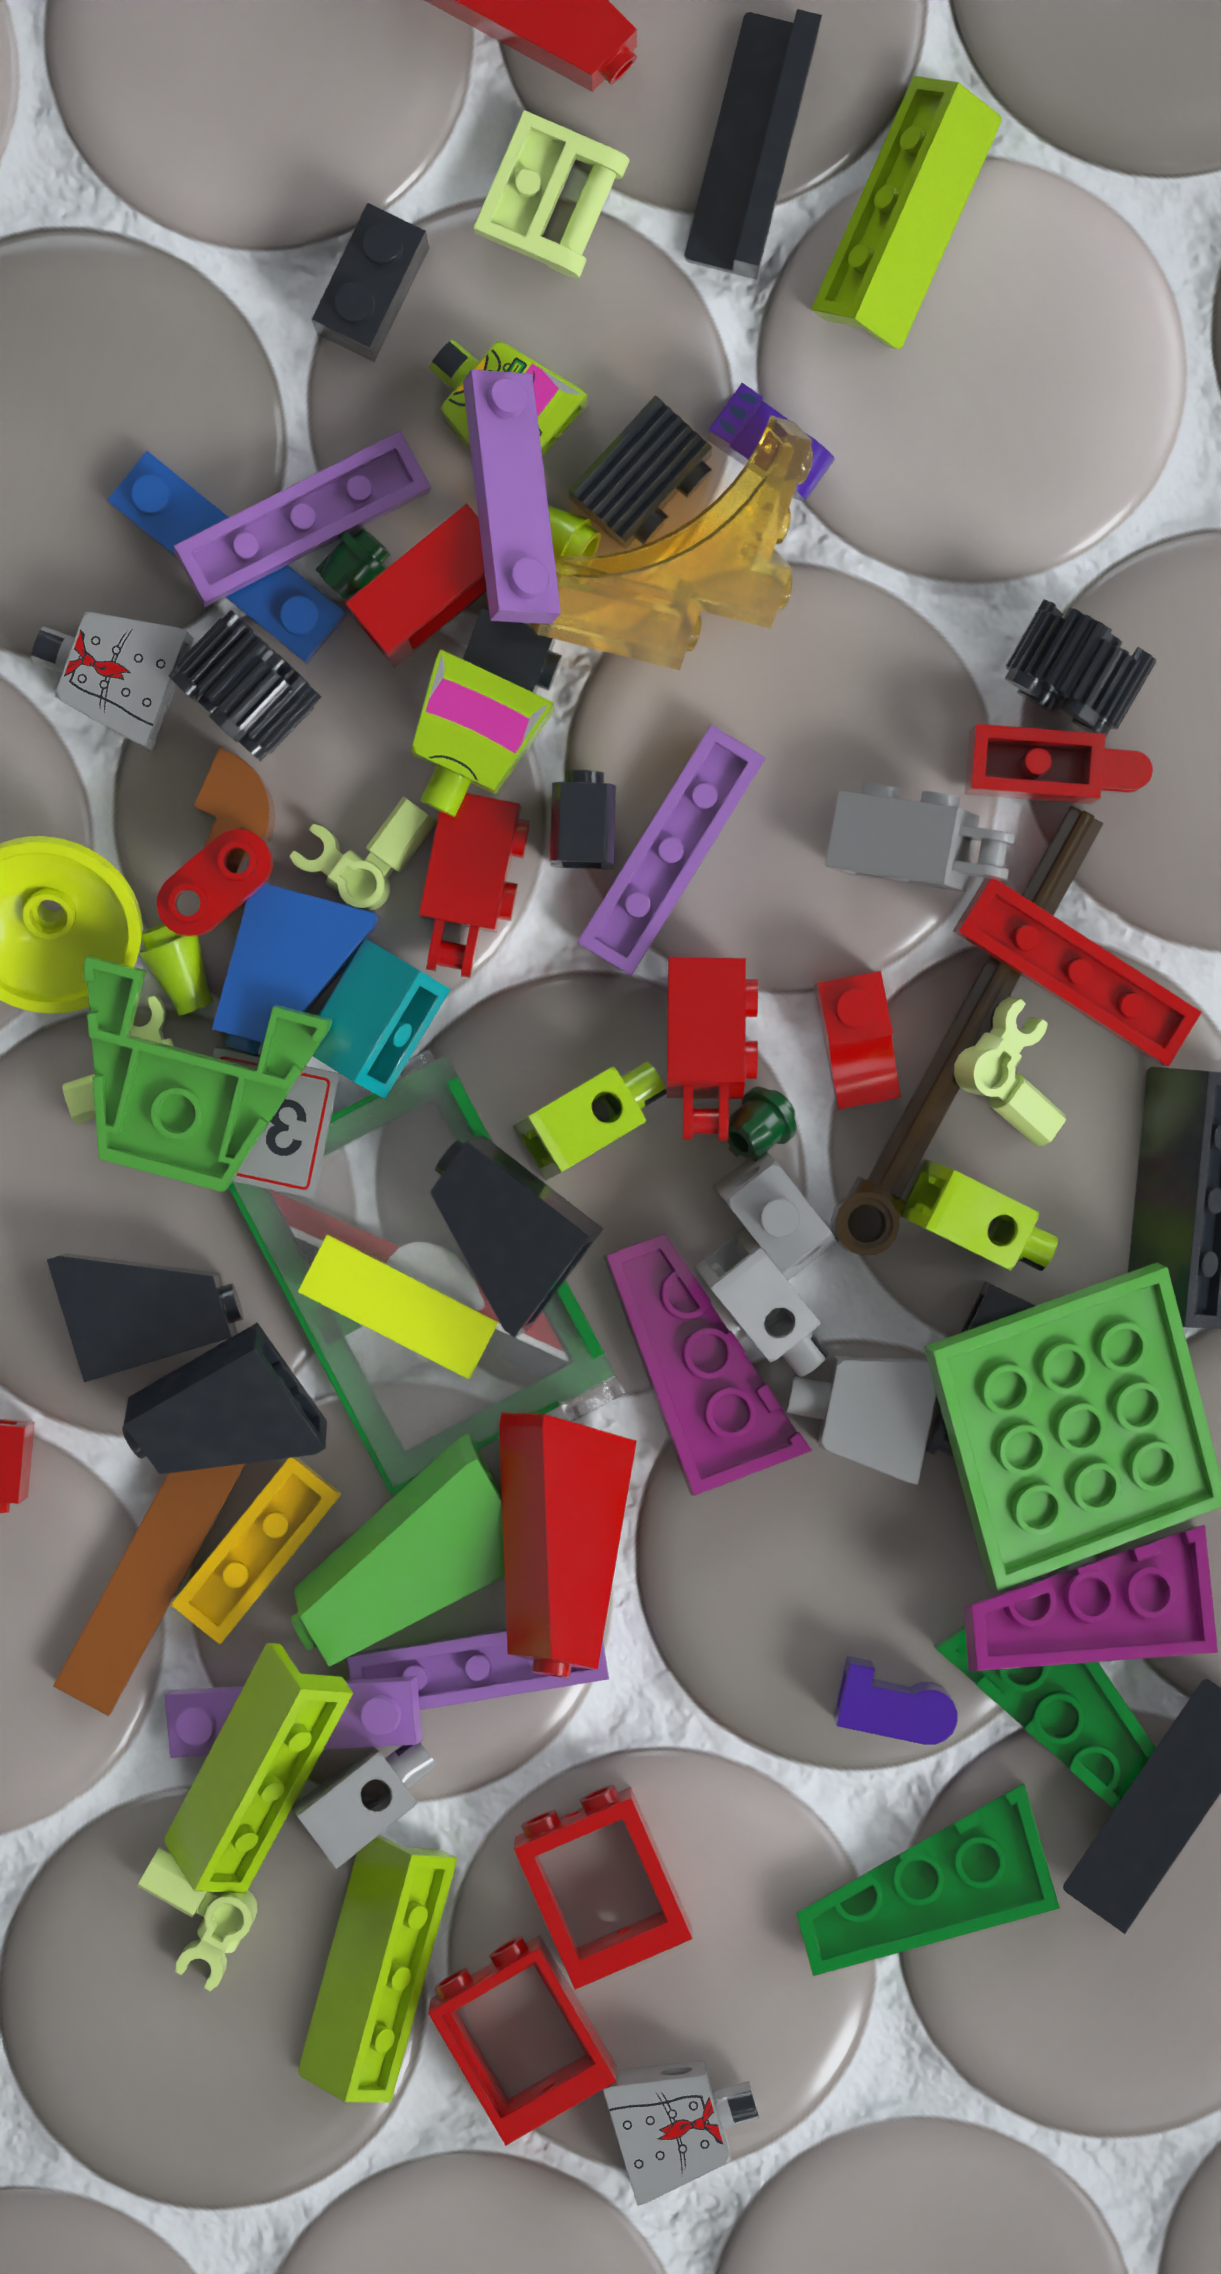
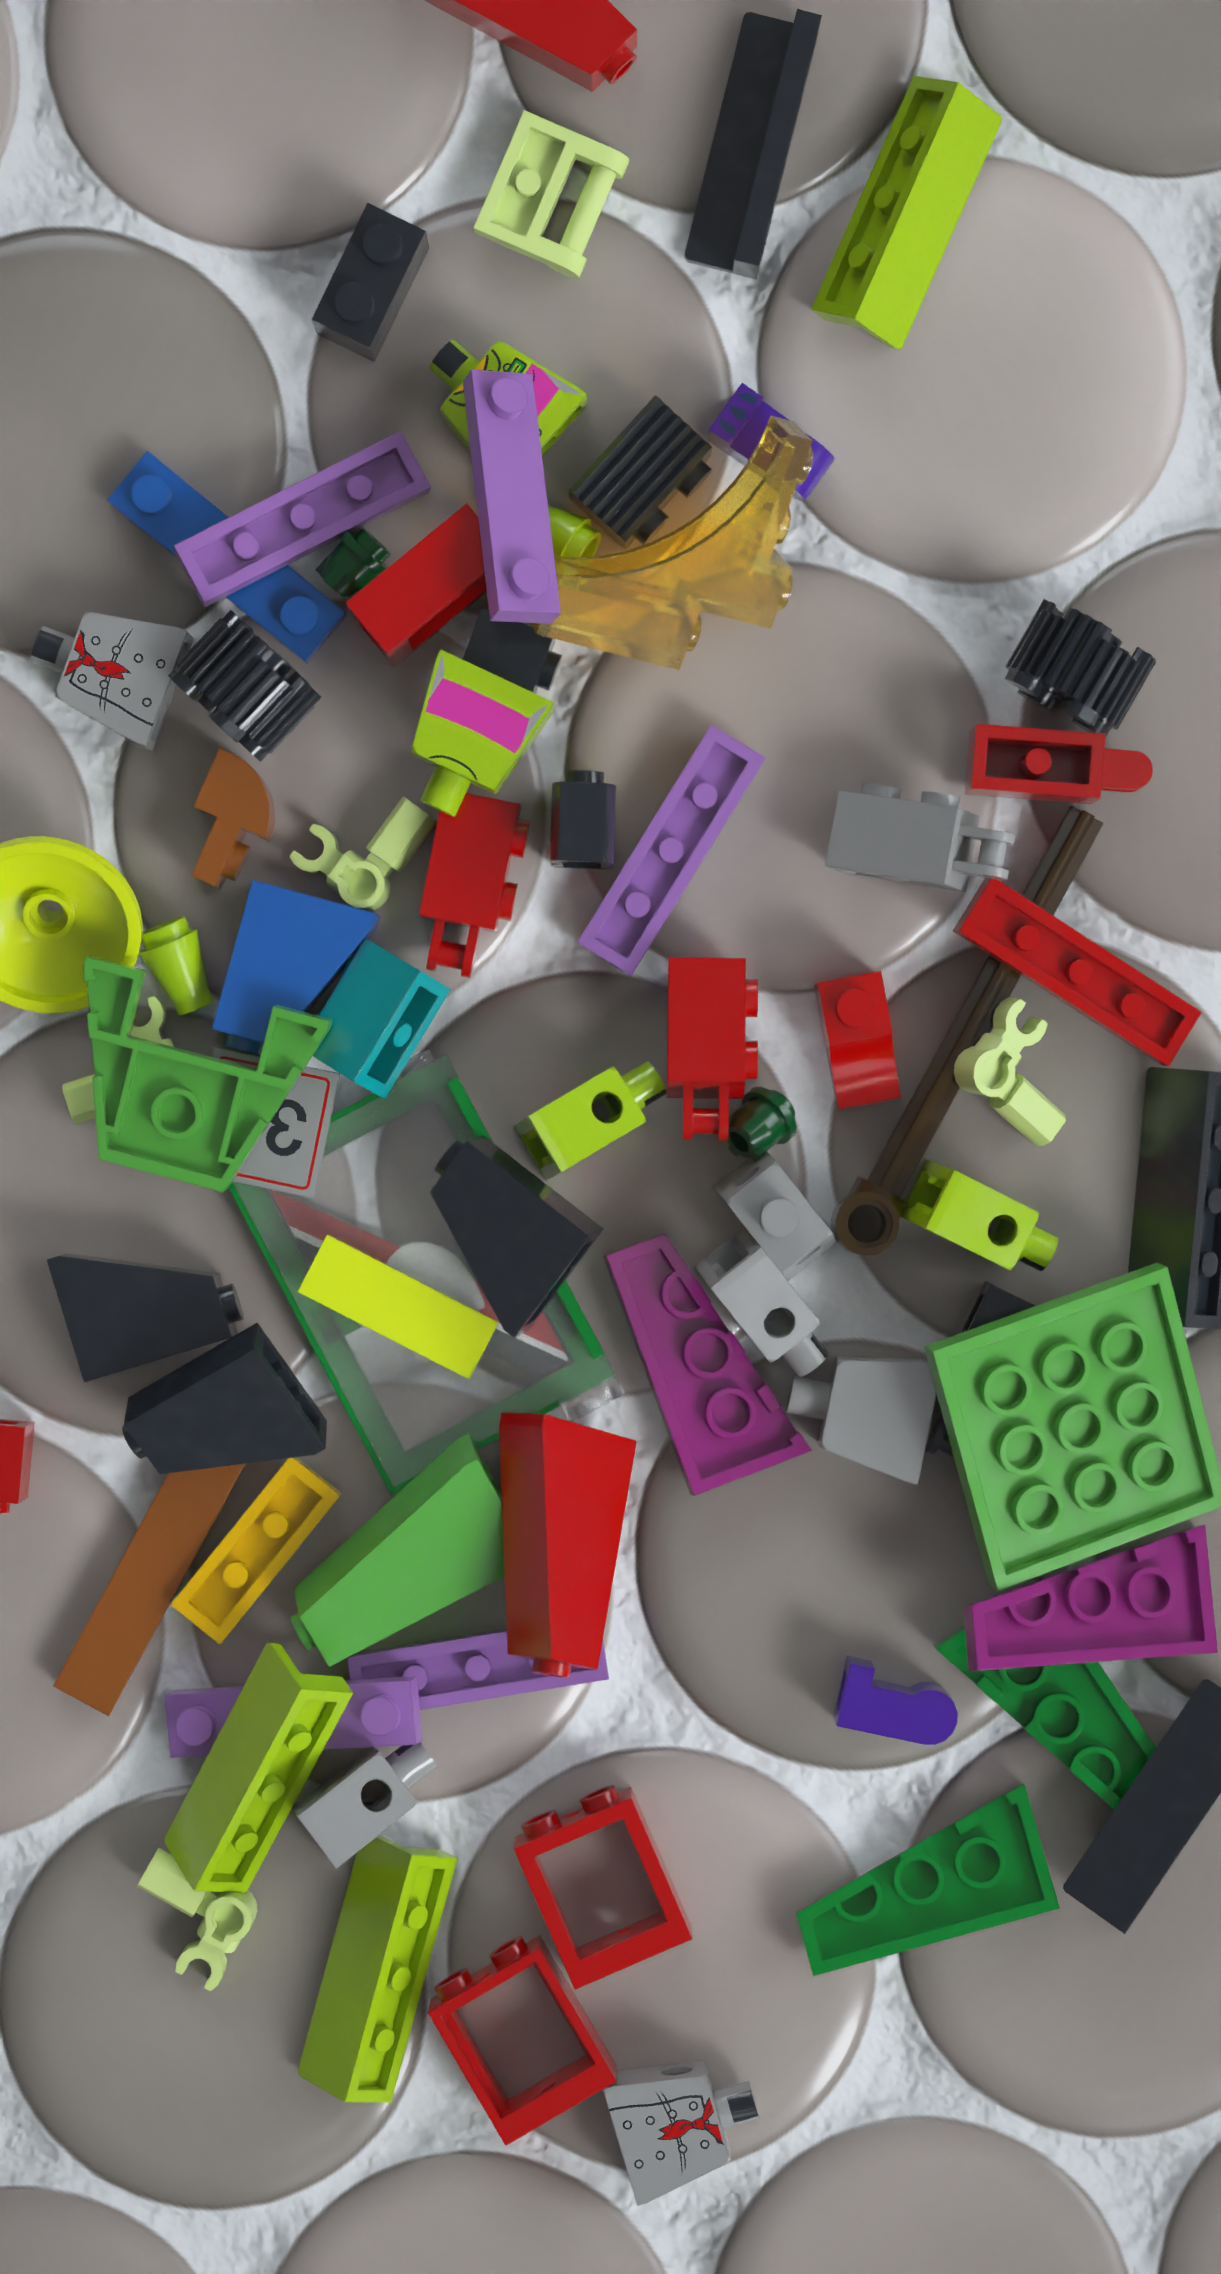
red plate [156,829,273,937] -> none

